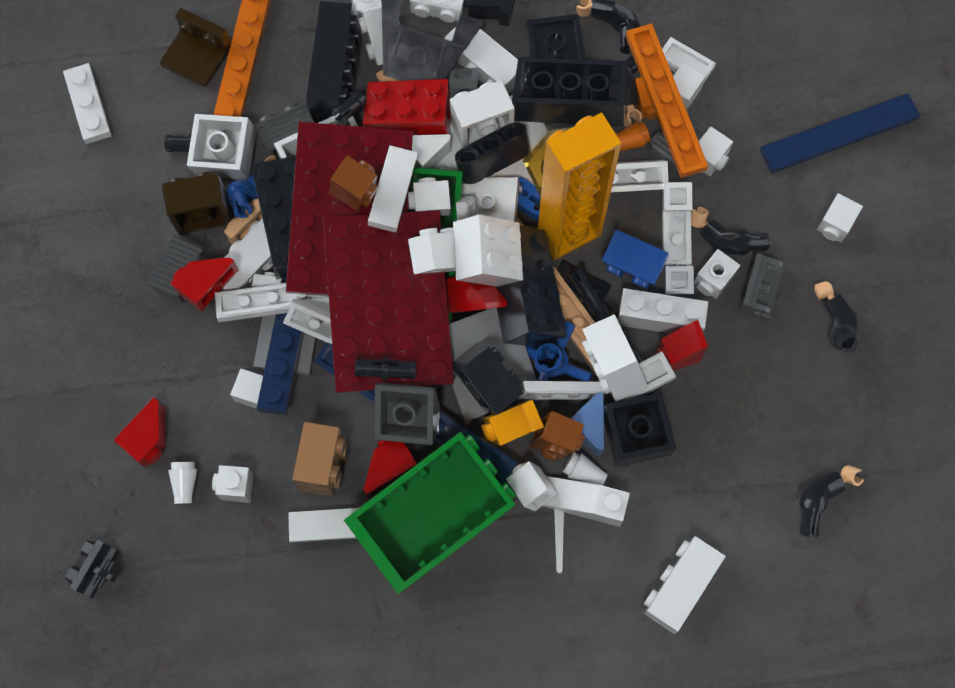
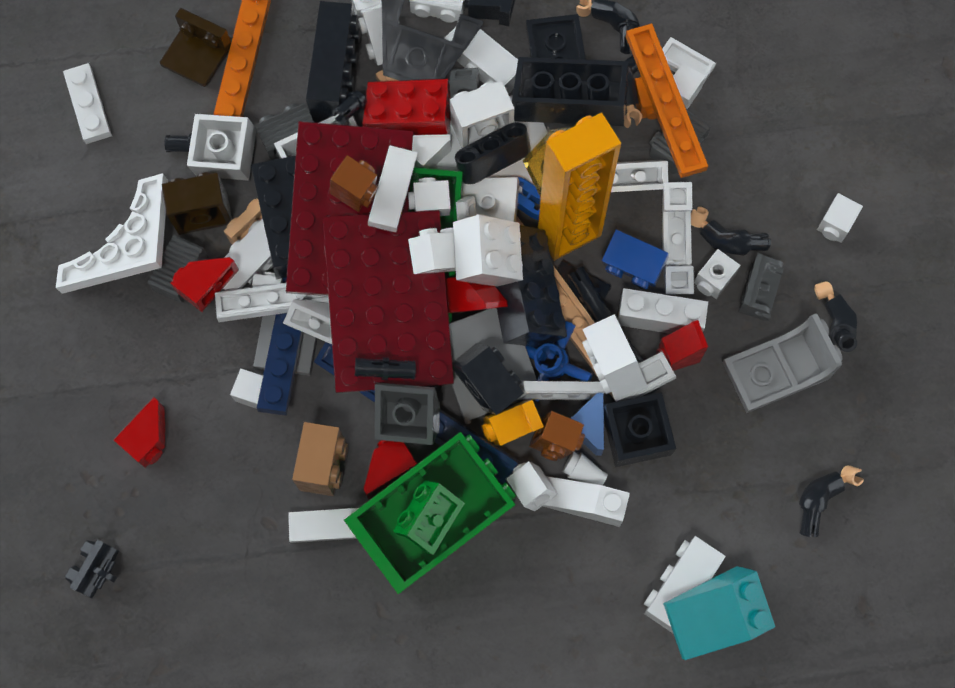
white cone [168,462,198,504] -> none
white brick [212,465,254,503] -> none
blue arm [225,155,280,219] -> none
white sticker [554,509,564,573] -> none
orange cone [616,121,651,151] -> none
white brick [699,127,733,176] -> none
dark blue tile [760,93,920,174] -> none
none -> white plate [56,173,168,294]
none -> green bracket [393,481,465,555]
none -> teal slope [663,566,775,660]
none -> light grey bracket [722,314,843,413]

